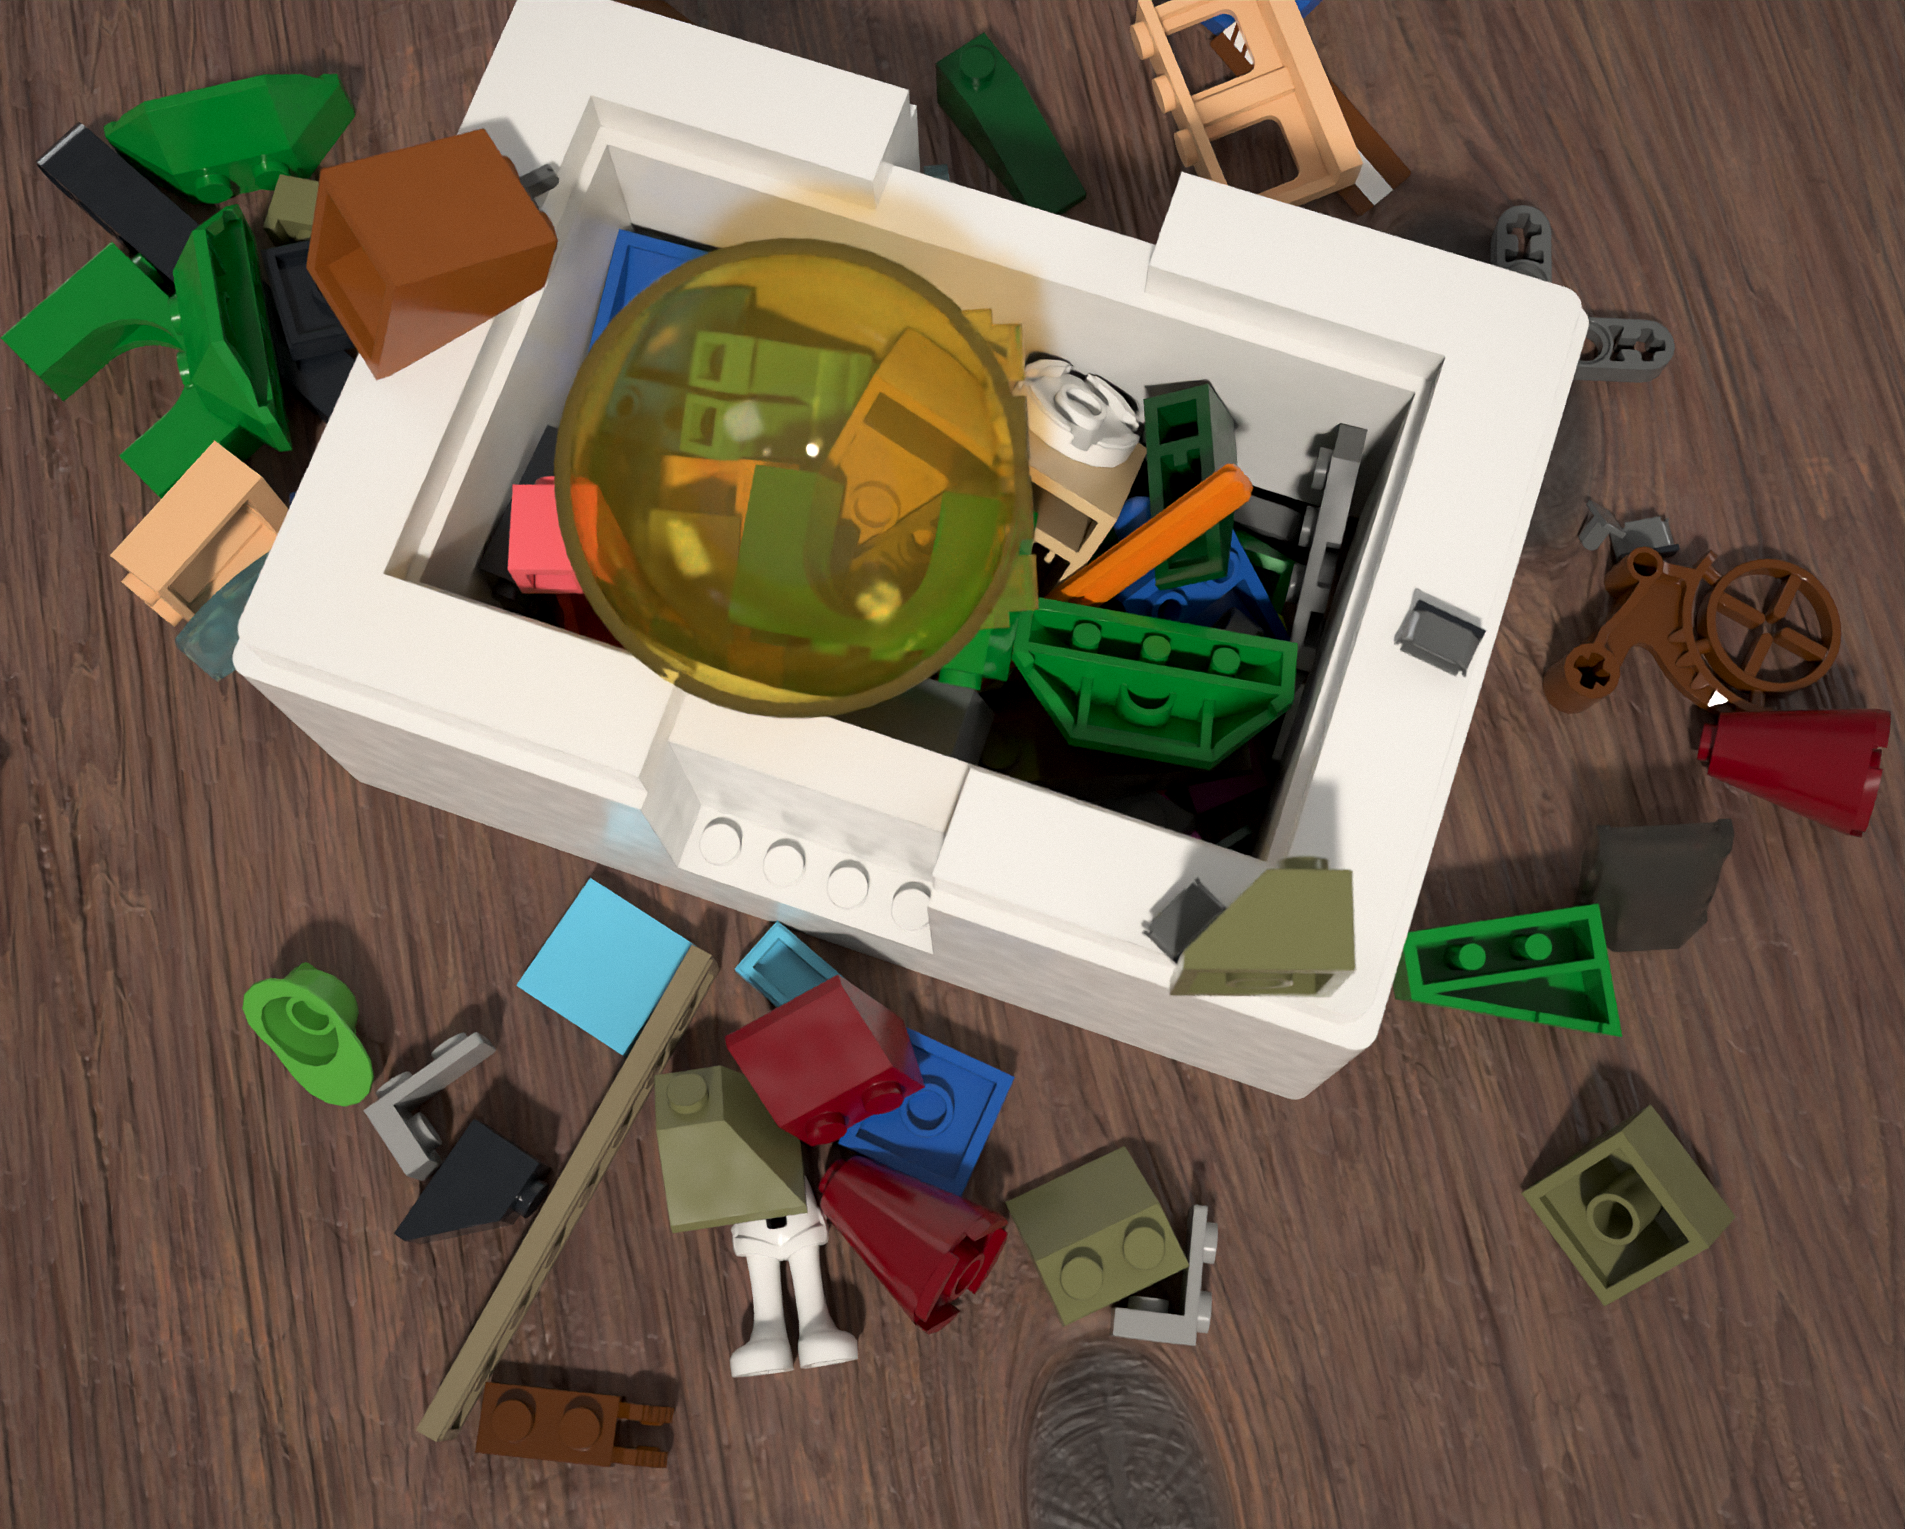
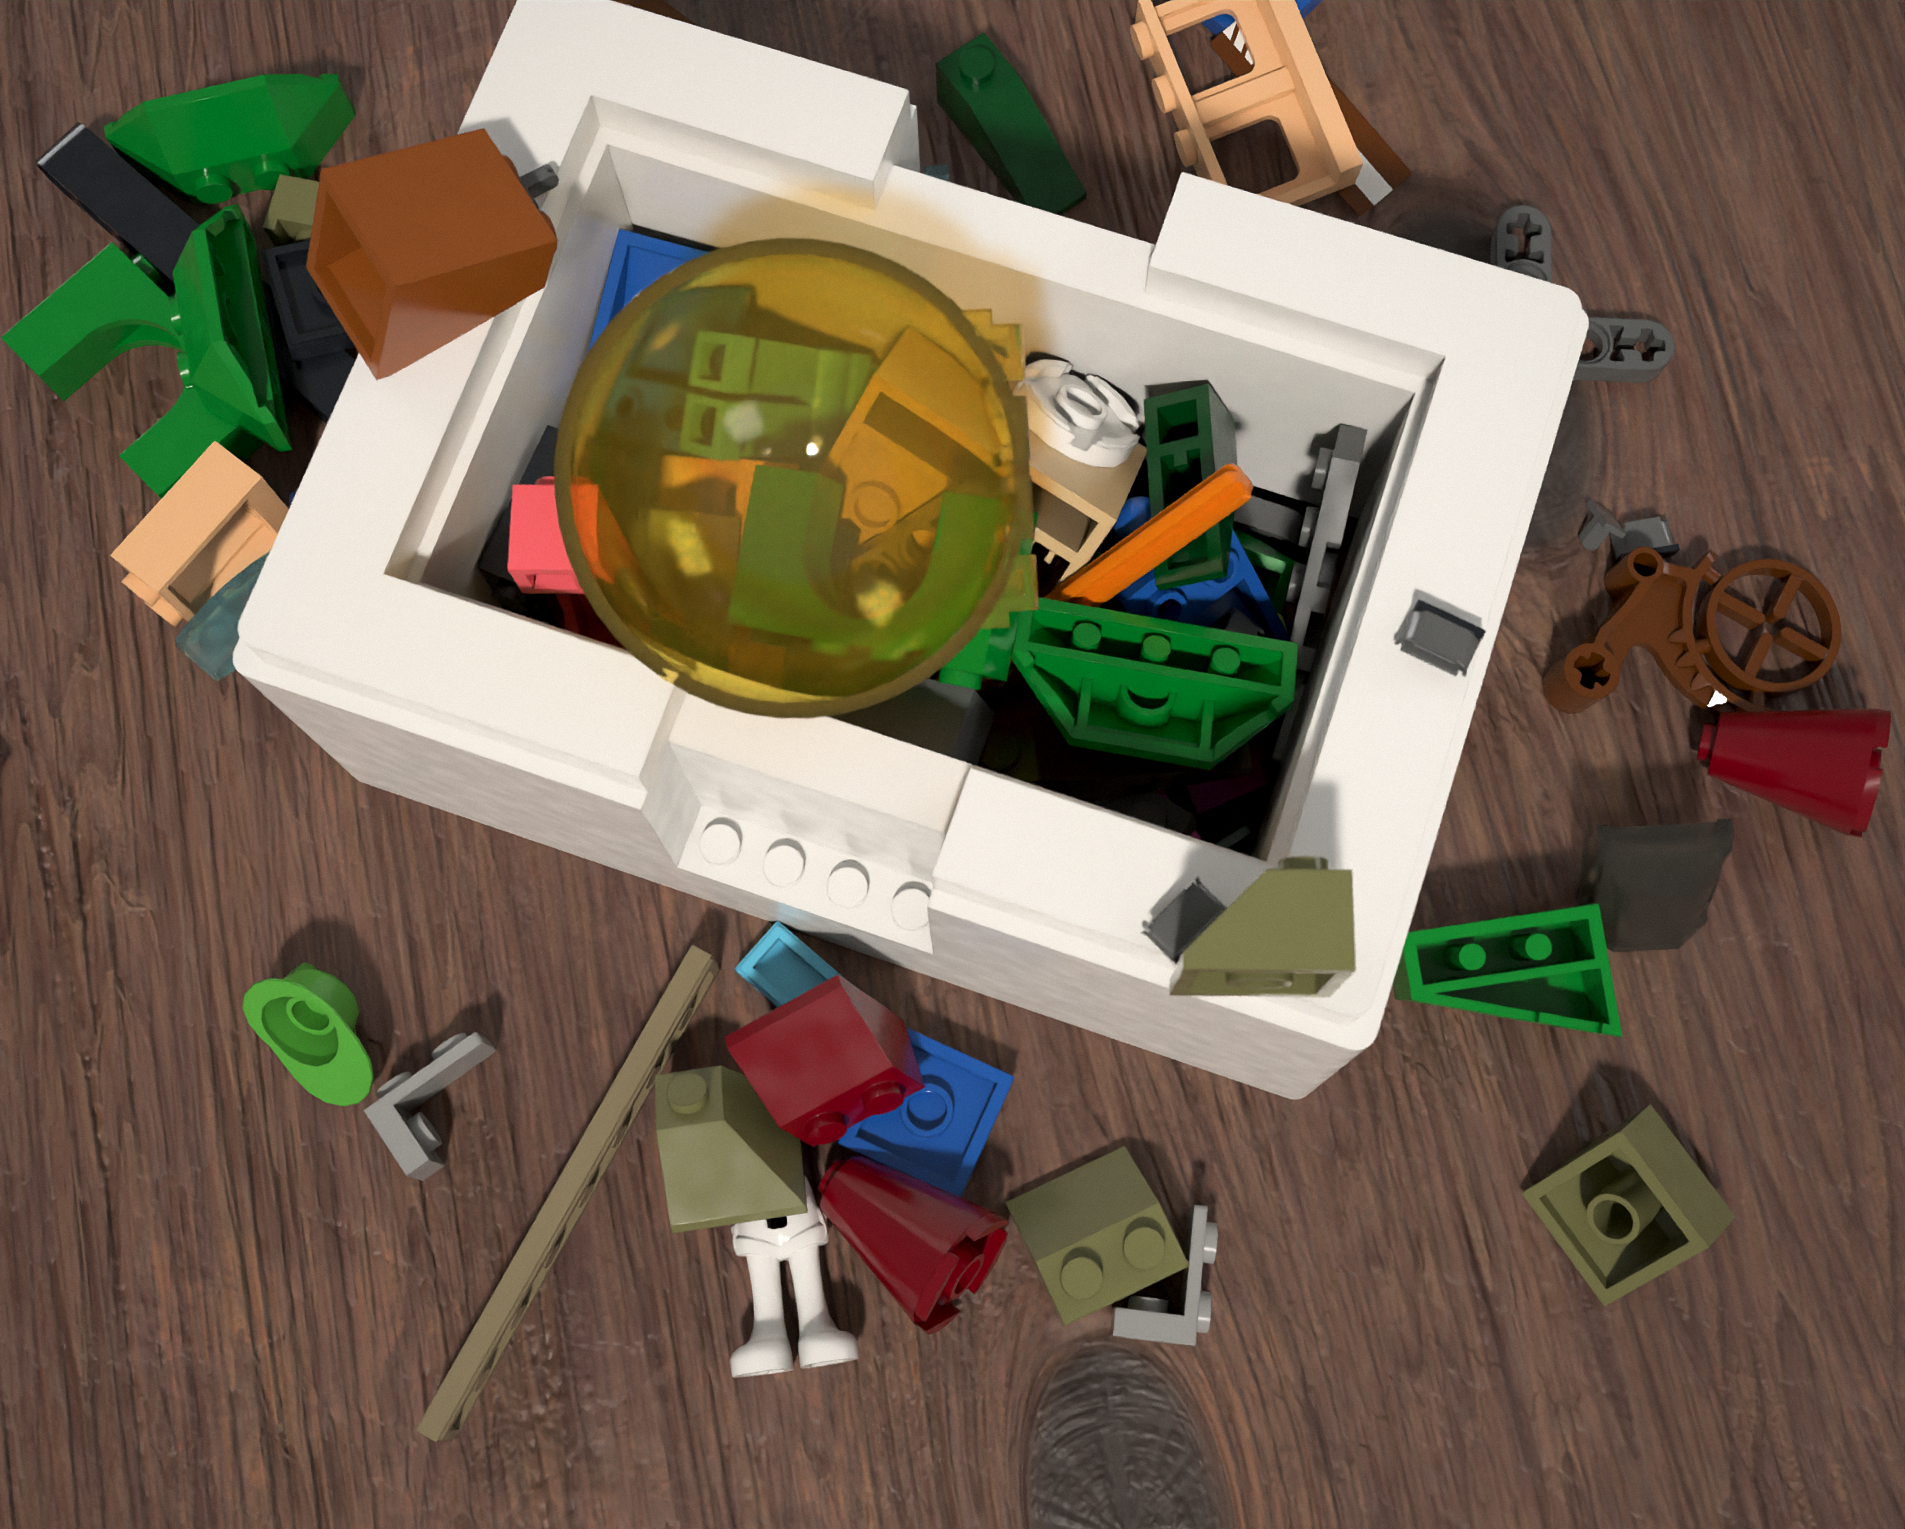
black slope [394,1119,552,1244] -> none
reddish brown hinge [475,1382,674,1468] -> none
medium azure tile [516,878,697,1058] -> none

